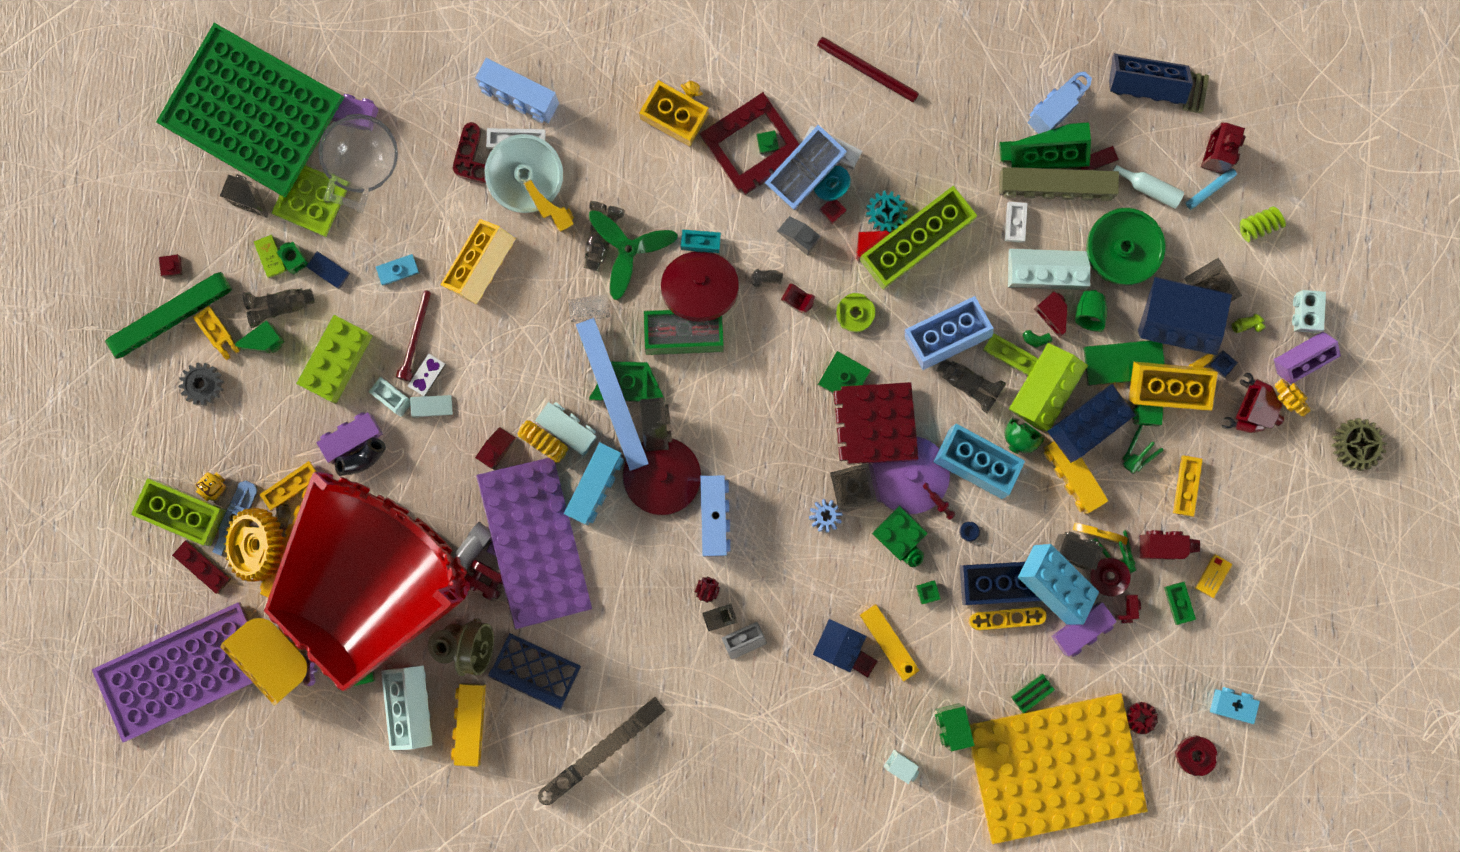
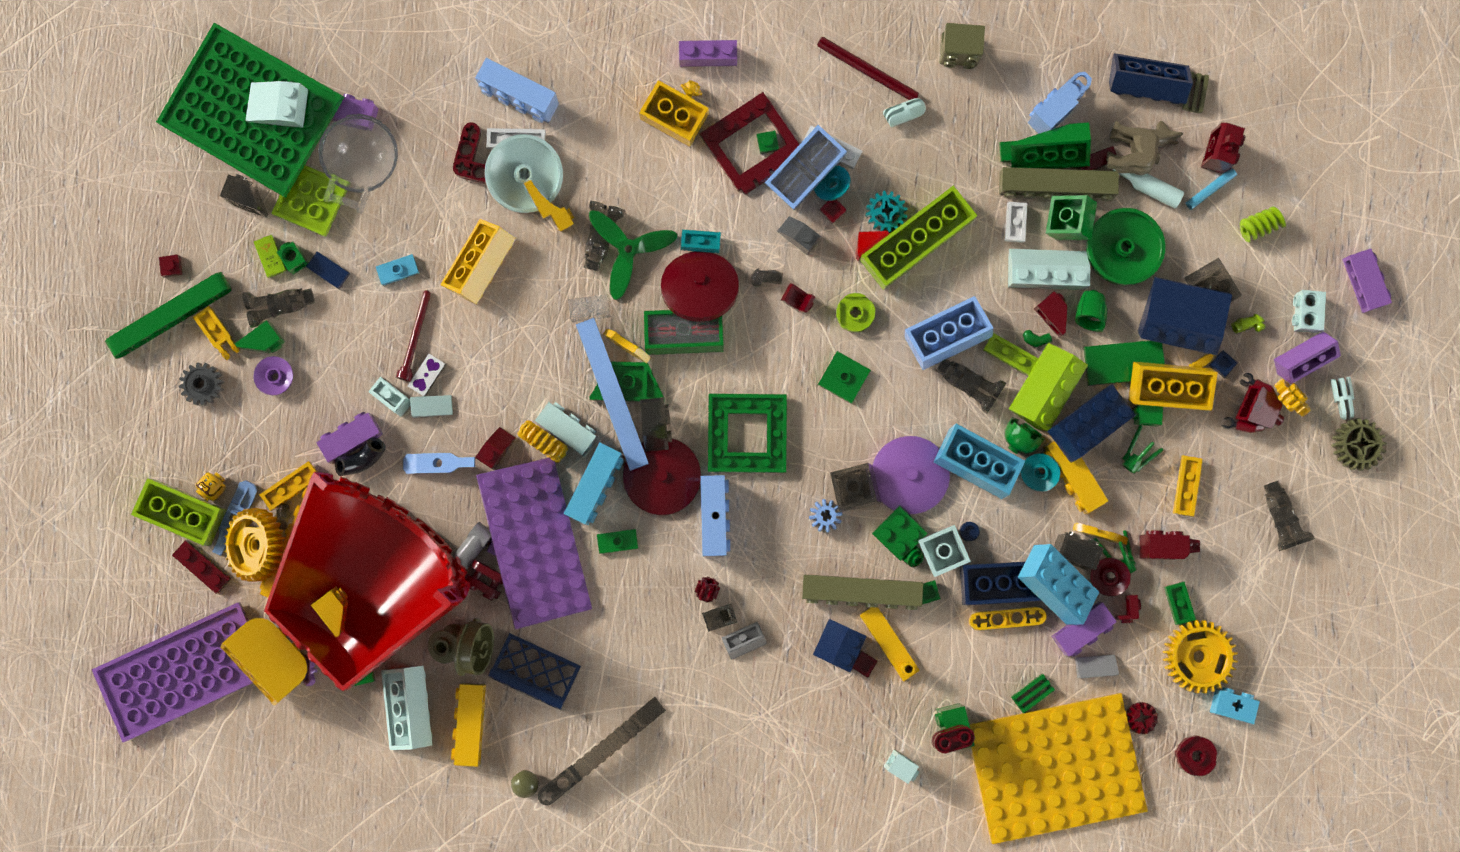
lime brick [296,315,373,404] -> none
dark red hinge [834,382,919,465] -> none
dark red piece [923,482,955,520] -> none
yellow tile [1195,554,1232,598] -> none
none -> light aqua slope [246,81,308,128]
none -> medium lavender dish [253,356,293,395]
none -> yellow slope [311,586,348,637]
none -> light blue piece [403,453,475,474]
none -> olive piece [511,770,539,798]
none -> green plate [597,529,638,554]
none -> yellow tile [603,329,651,363]
none -> medium lavender brick [679,40,737,67]
none -> green plate [708,394,787,473]
none -> olive brick [802,574,923,610]
none -> light aqua arm [883,98,926,127]
none -> light aqua slope [918,525,971,577]
none -> dark red brick [931,725,975,754]
none -> olive piece [939,23,985,69]
none -> teal dish [1021,453,1061,492]
none -> green brick [1046,195,1097,240]
none -> light grey slope [1075,655,1119,678]
none -> dark tan animal [1106,121,1183,175]
none -> yellow gear [1163,620,1238,694]
none -> clear smoke piece [1264,480,1315,551]
none -> light aqua arm [1331,377,1355,420]
none -> medium lavender brick [1342,248,1392,313]

